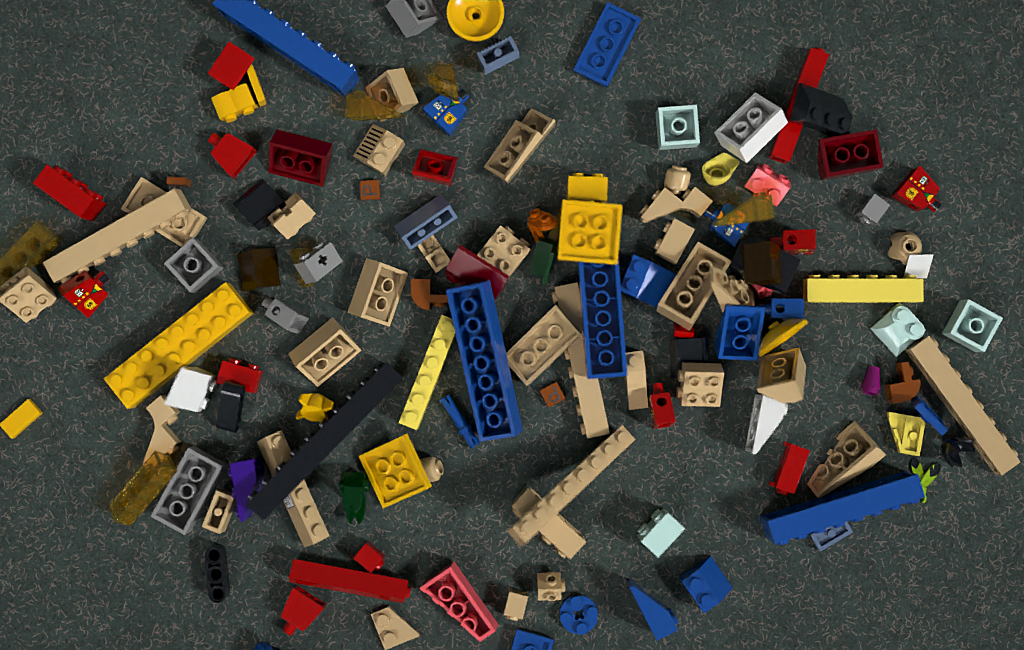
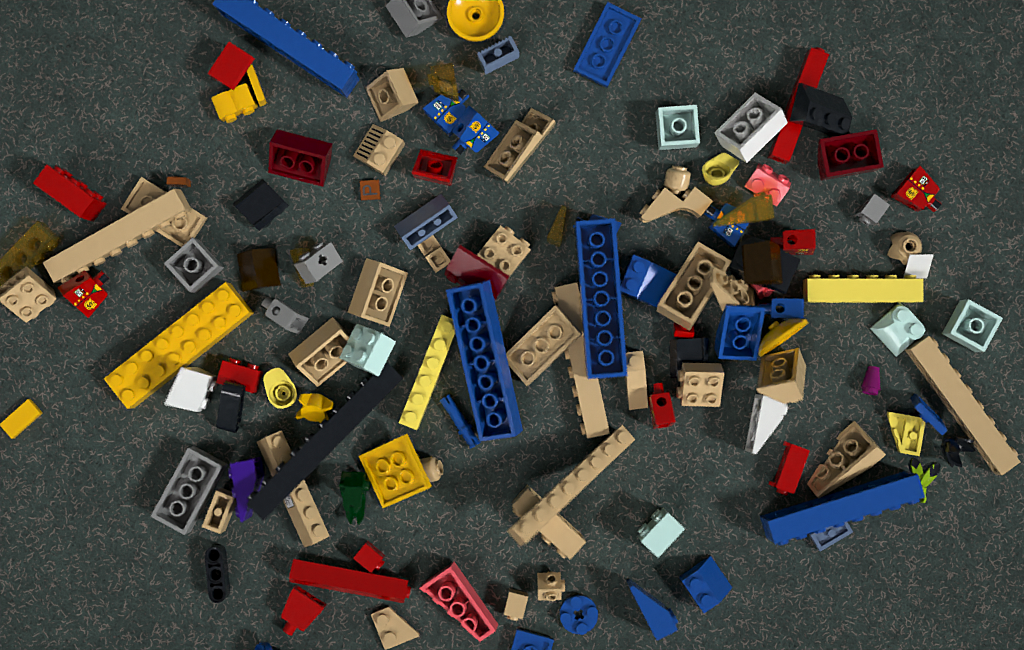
clear yellow brick [108,451,177,526] -> none
tan arch [143,395,181,469] -> none
red torso [208,133,257,179] -> none
tan brick [268,192,316,239] -> none
clear yellow slope [345,91,404,121] -> none
dark orange brick [411,279,449,311] -> none
orange bracket [527,208,558,243] -> none
dark green panel [529,237,558,285] -> none
dark orange tile [540,382,566,407] -> none
yellow plate [558,200,622,265] -> none
yellow brick [566,173,608,203] -> none
tan brick [654,218,695,265] -> none
dark orange brick [884,361,920,404] -> none
none -> light yellow cap [263,368,297,409]
none -> light aqua brick [339,323,396,376]
none -> blue torso [452,105,499,155]

